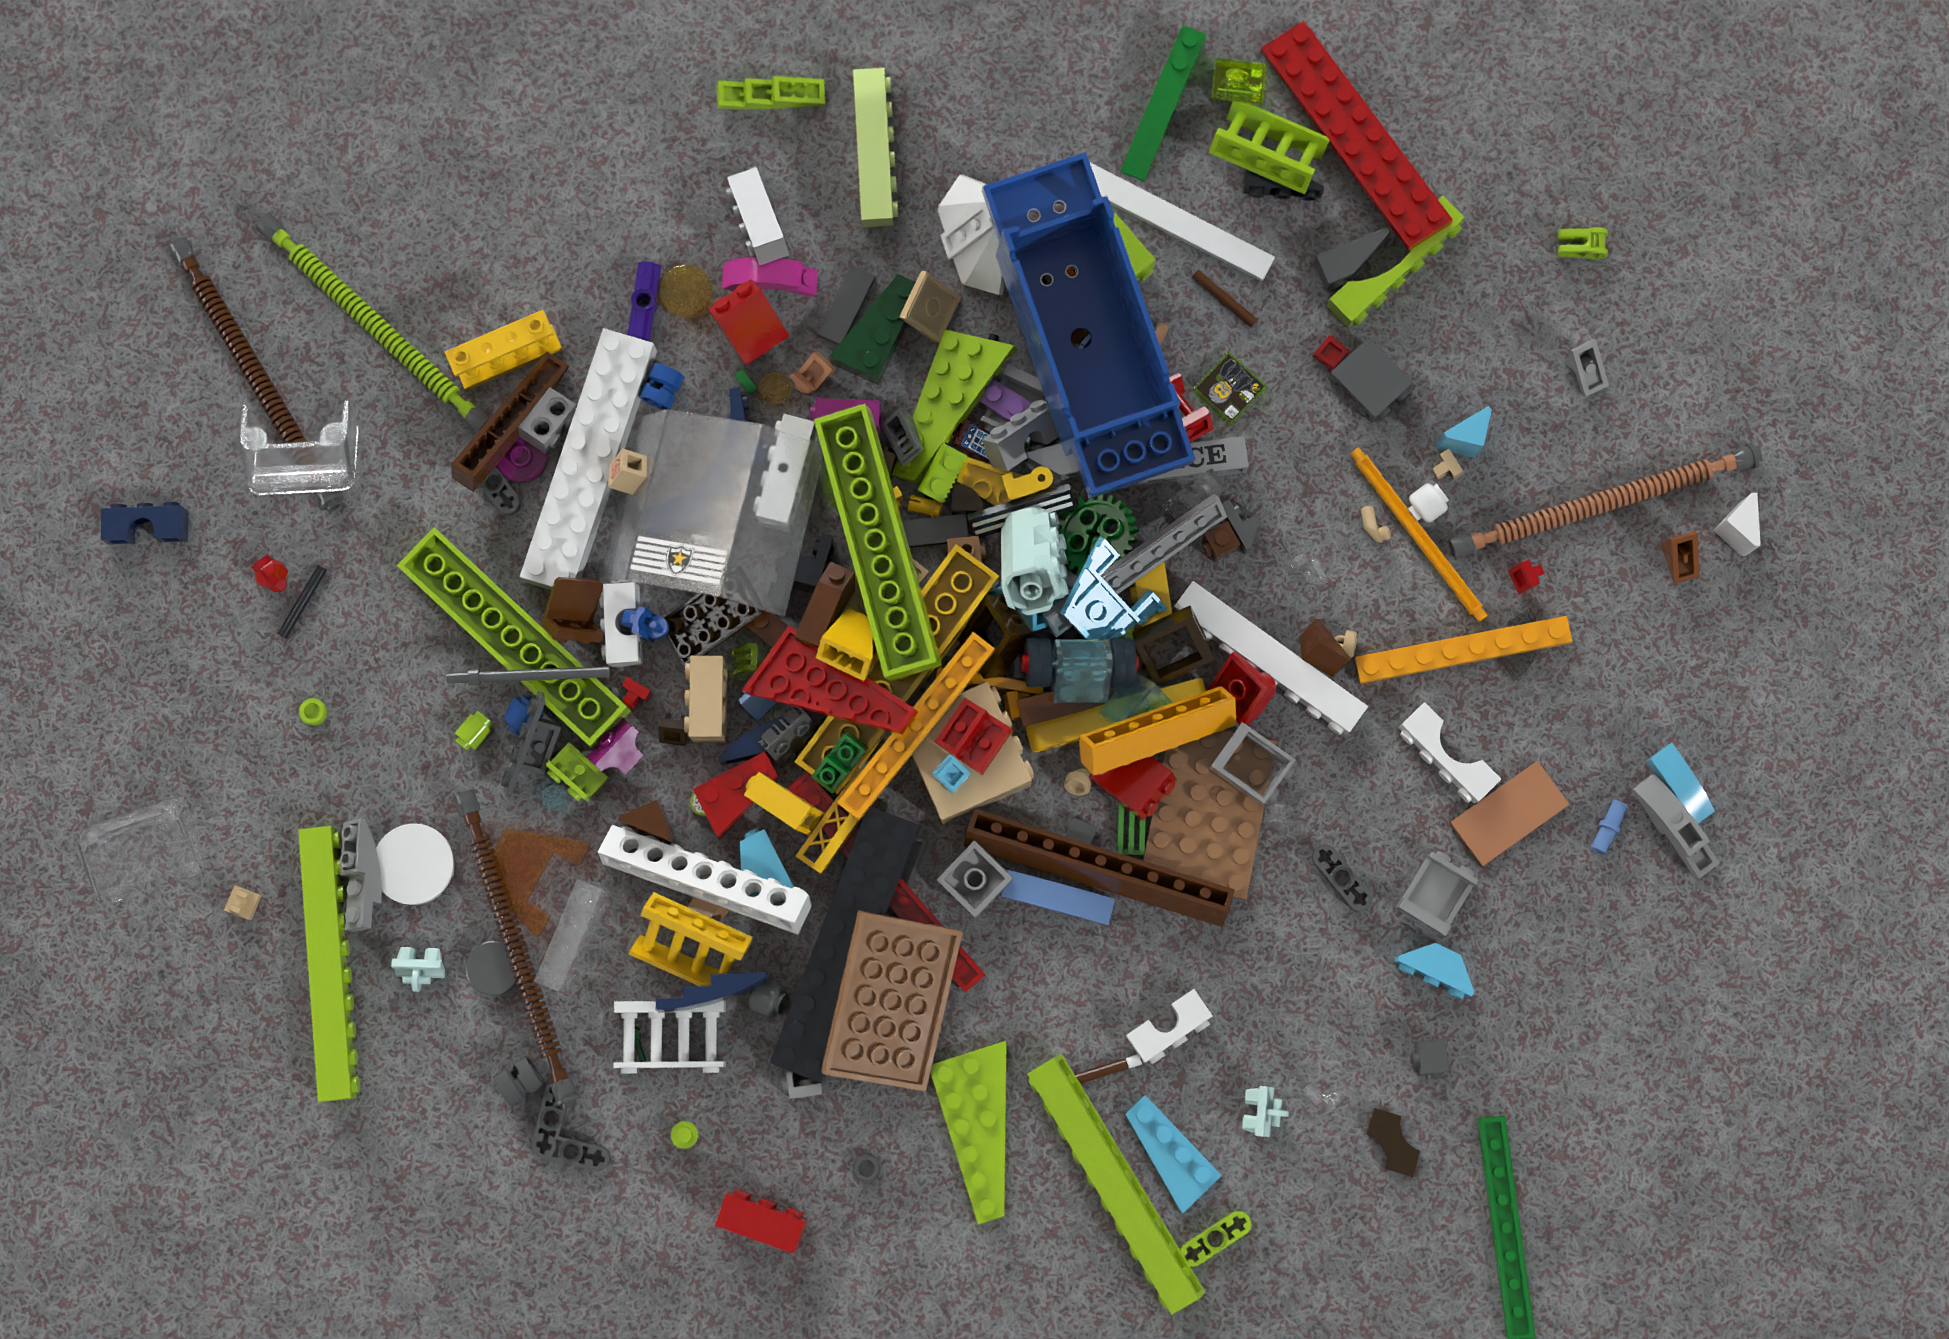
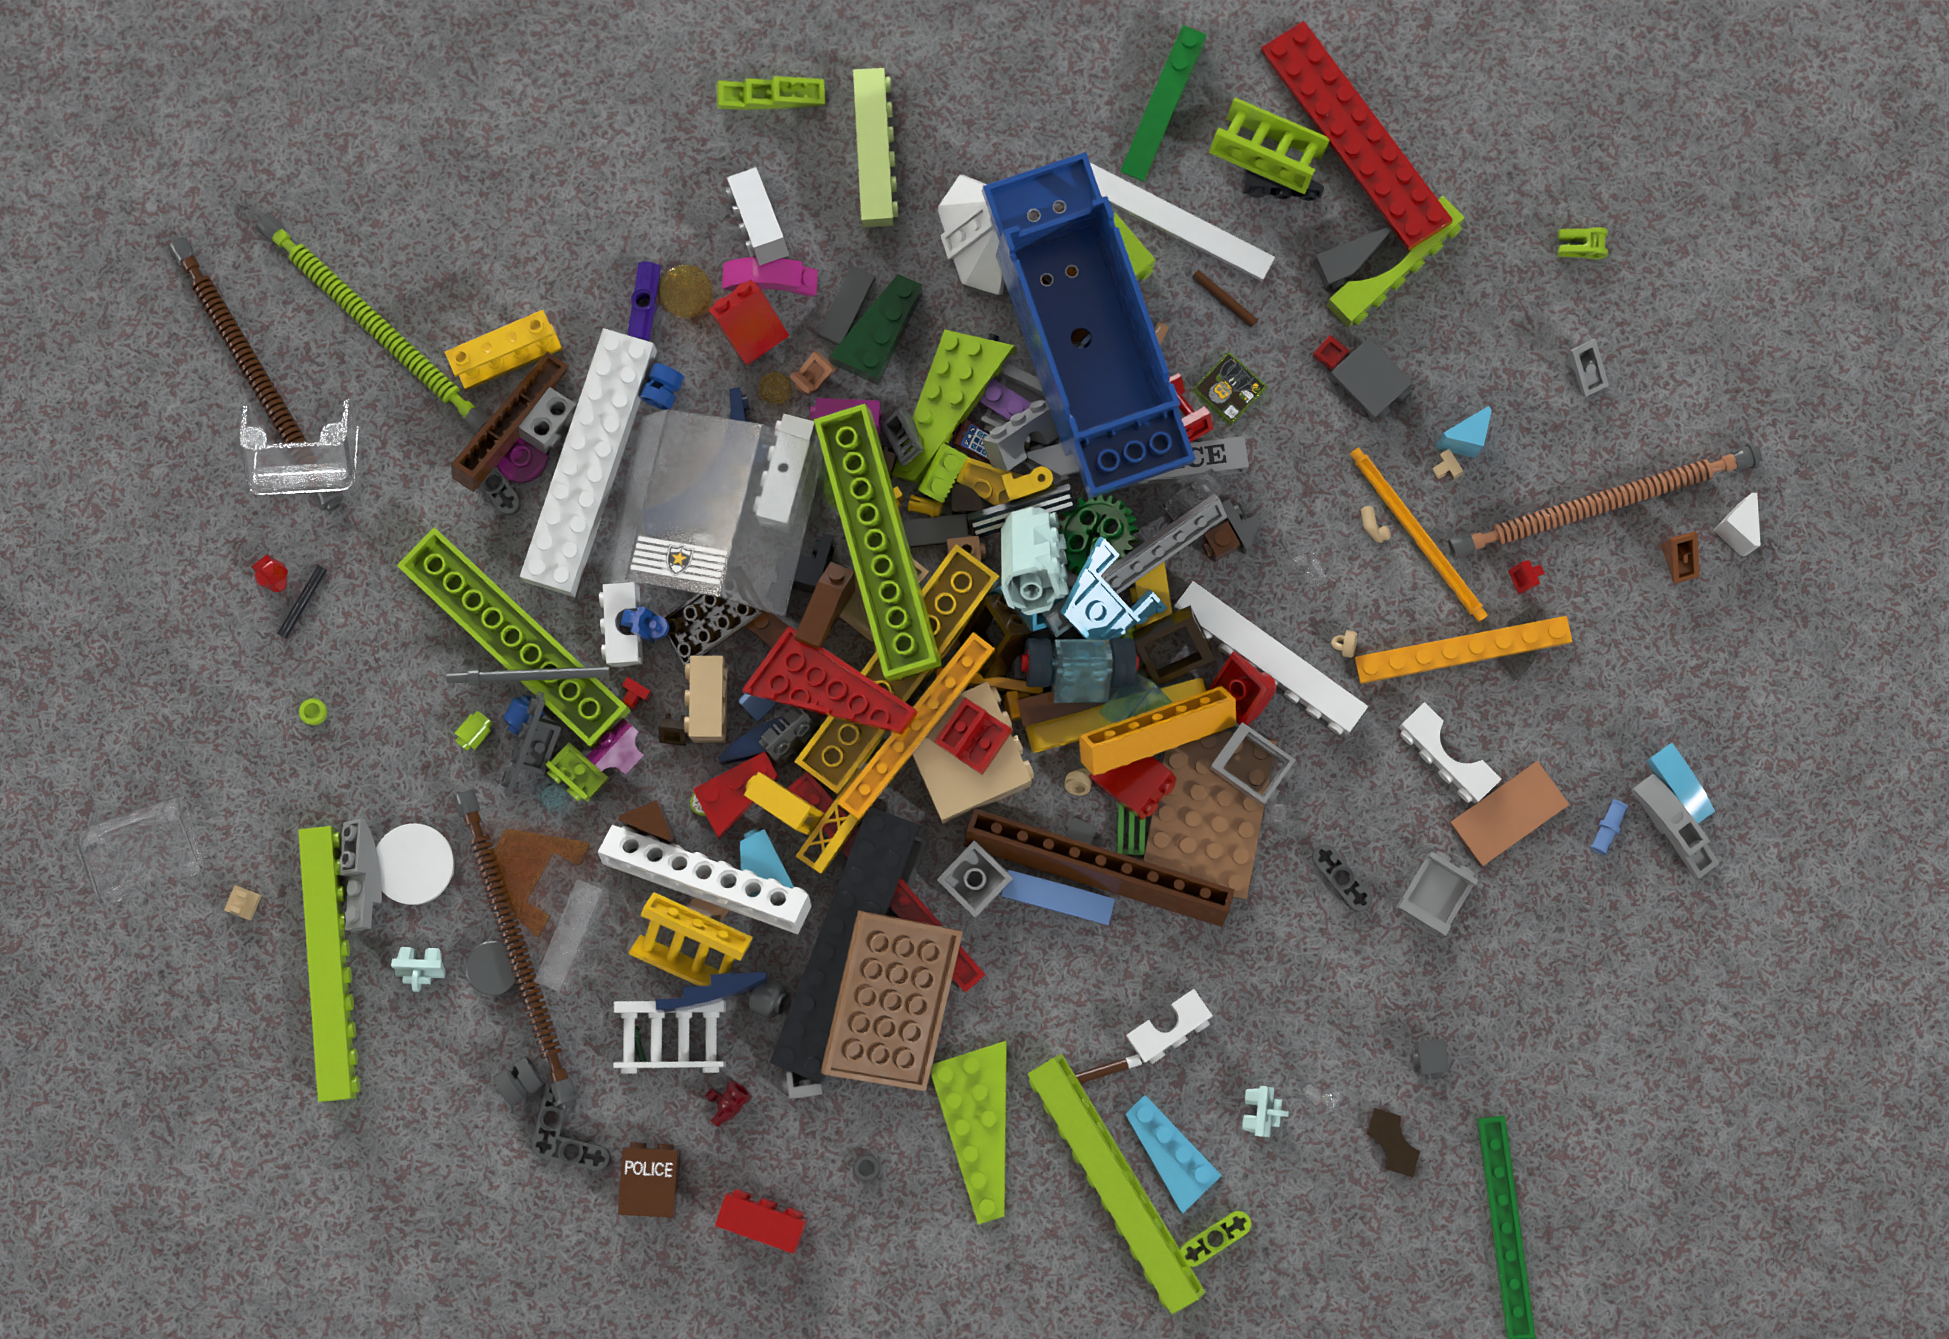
dark blue arch [101,502,188,545] -> none
reddish brown bracket [541,577,604,644] -> none
tan brick [608,449,647,495] -> none
lime plate [671,1121,698,1149] -> none
clear neon green tile [731,643,758,677] -> none
green tile [735,368,758,394] -> none
green slope [811,731,868,793] -> none
yellow slope [816,607,873,681] -> none
tan tile [899,271,961,343] -> none
medium azure tile [931,754,971,794] -> none
clear neon green tile [1211,58,1266,105] -> none
reddish brown slope [1299,619,1351,677] -> none
medium azure slope [1394,943,1474,1000] -> none
white head [1408,483,1449,523] -> none
none -> reddish brown brick [618,1142,681,1218]
none -> dark red piece [705,1080,752,1127]

